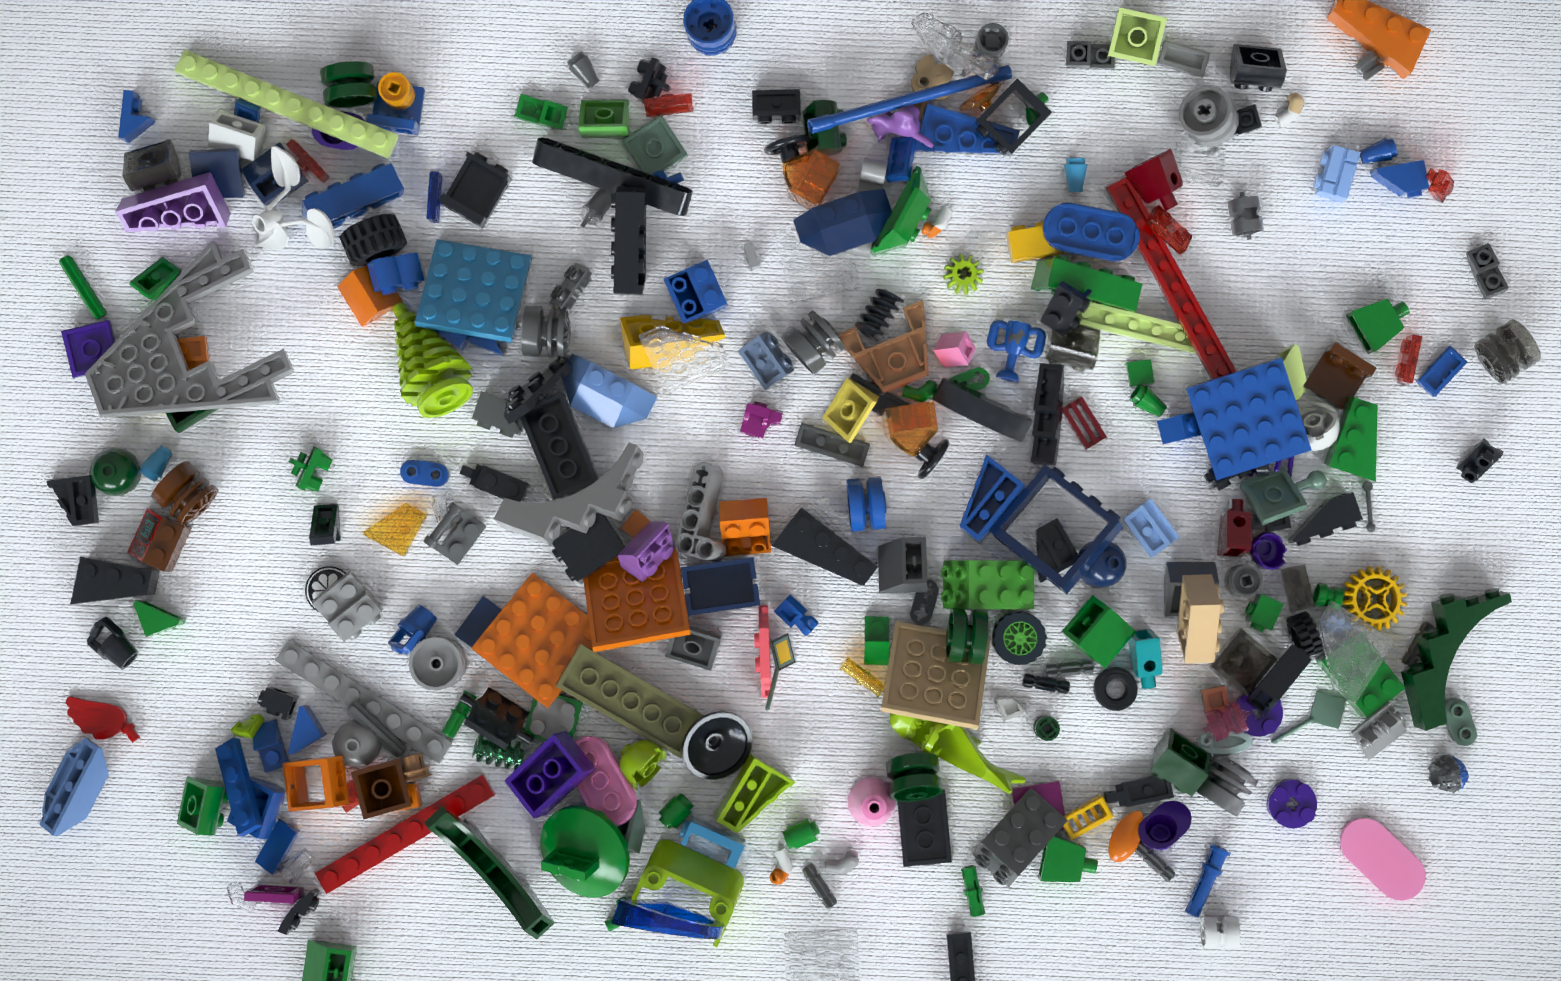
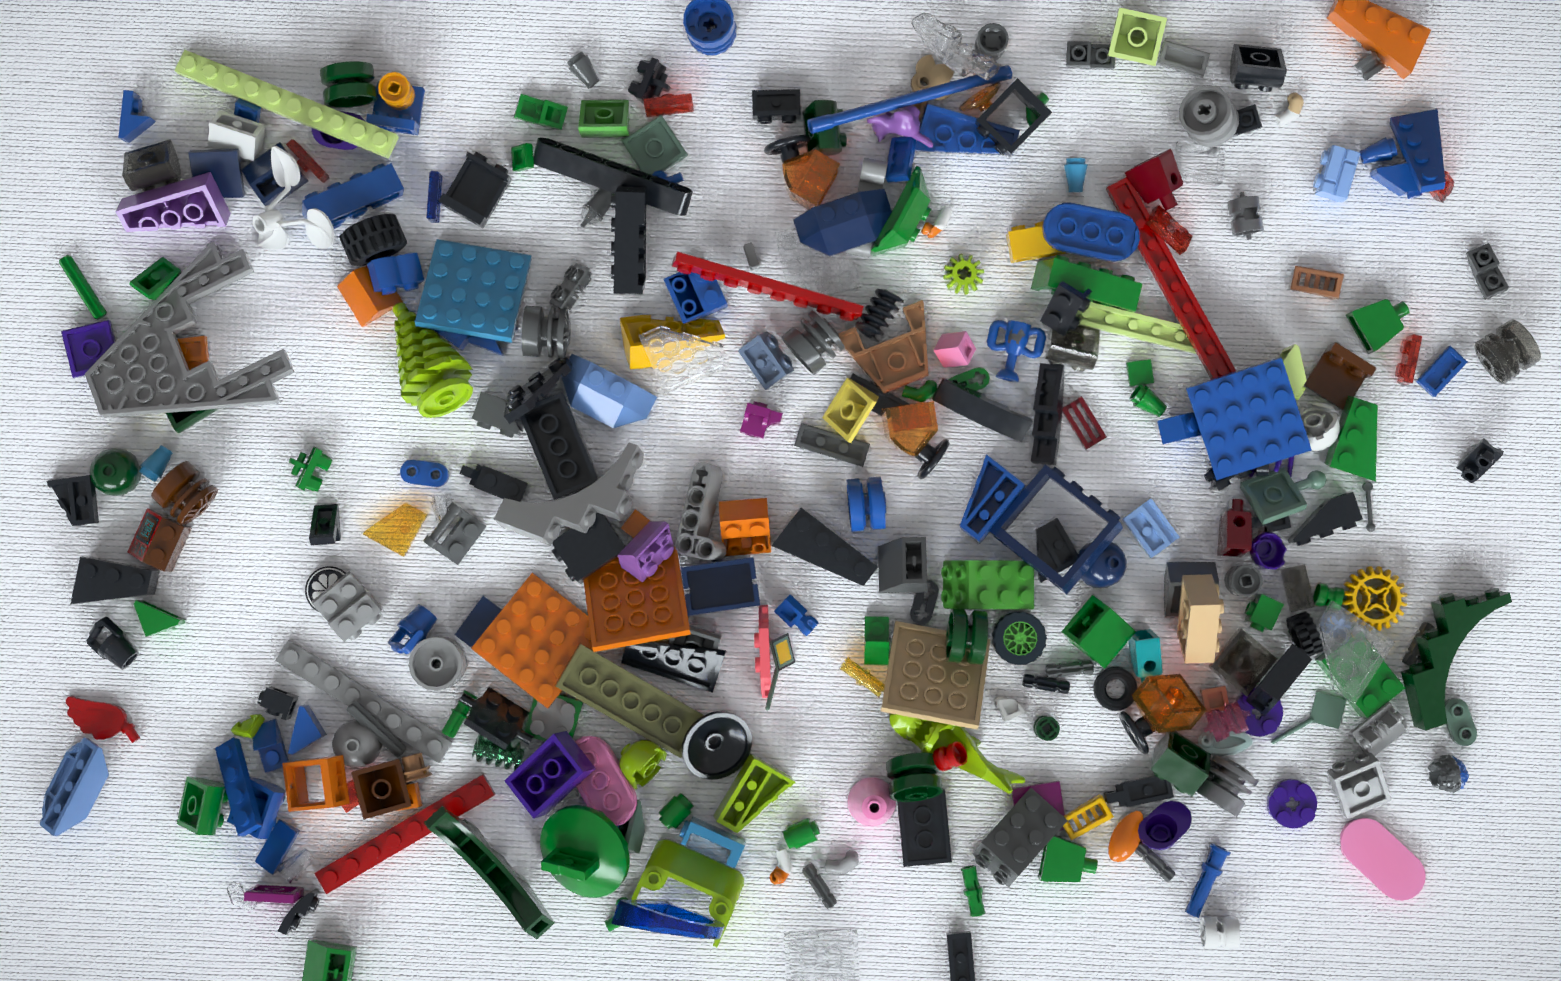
none -> green tile [511,143,534,172]
none -> black wing [621,642,726,693]
none -> red plate [672,251,864,321]
none -> red wheel [933,741,968,772]
none -> clear orange piece [1119,674,1207,754]
none -> nougat slope [1290,266,1344,300]
none -> light grey plate [1327,752,1392,819]
none -> blue wing [1390,109,1446,193]

